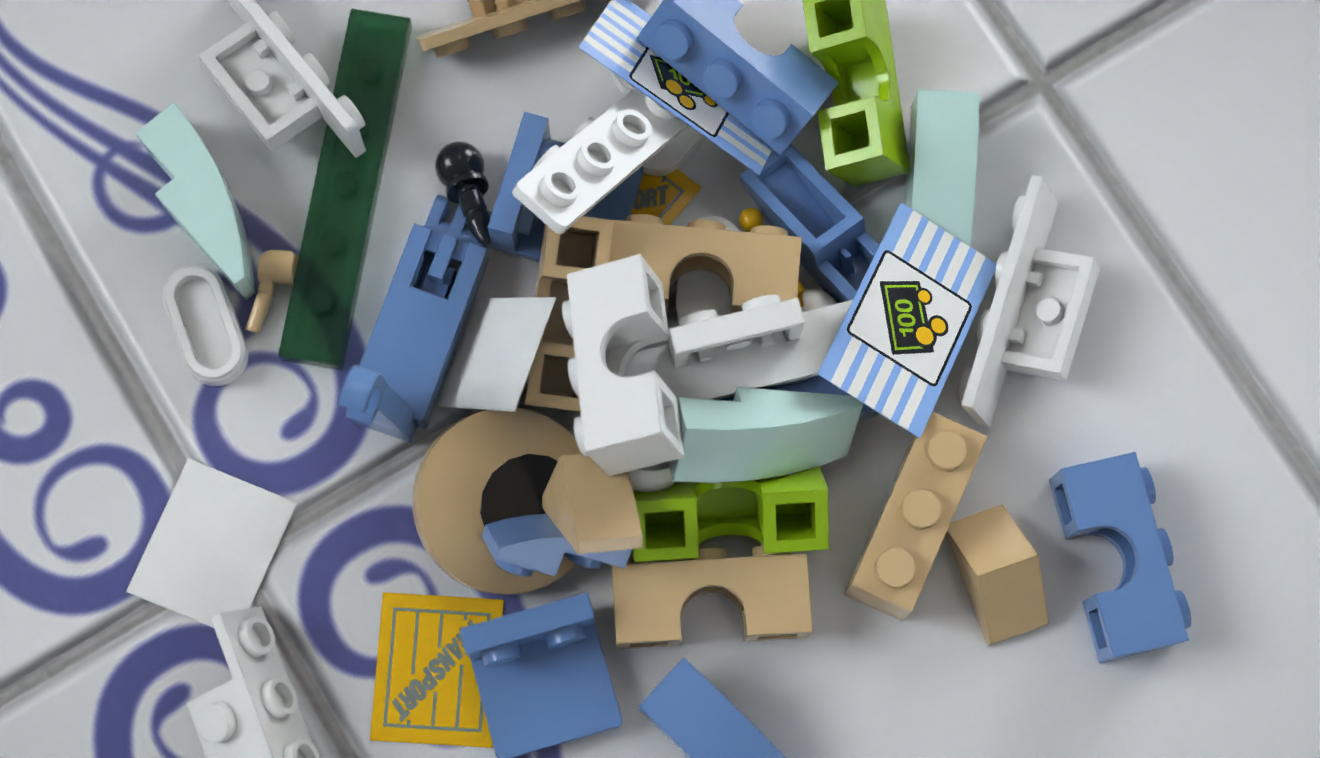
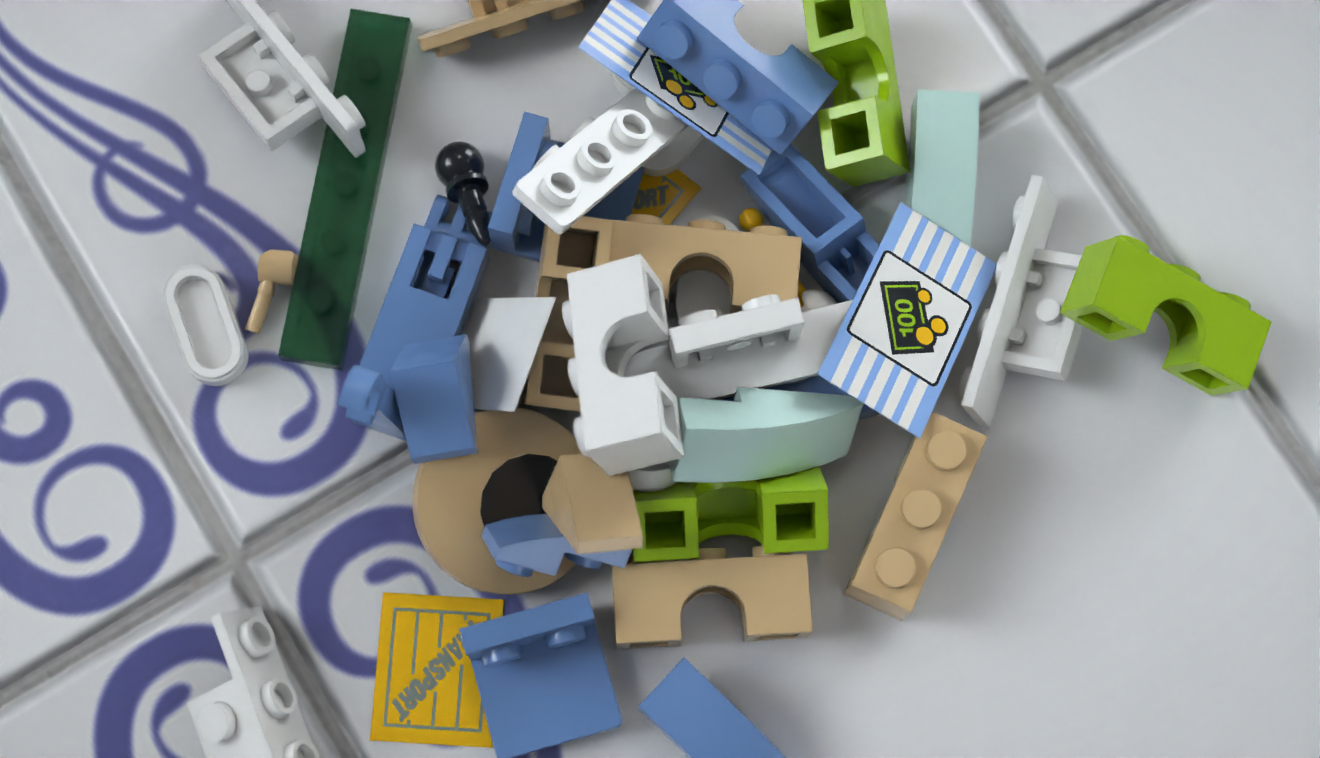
white sticker [126,458,297,628] -> none
light aqua slope [135,102,256,301] -> none
tan slope [945,504,1049,646] -> none
medium blue arch [1049,452,1191,663] -> none
none -> medium blue slope [390,334,478,464]
none -> lime arch [1060,235,1272,396]

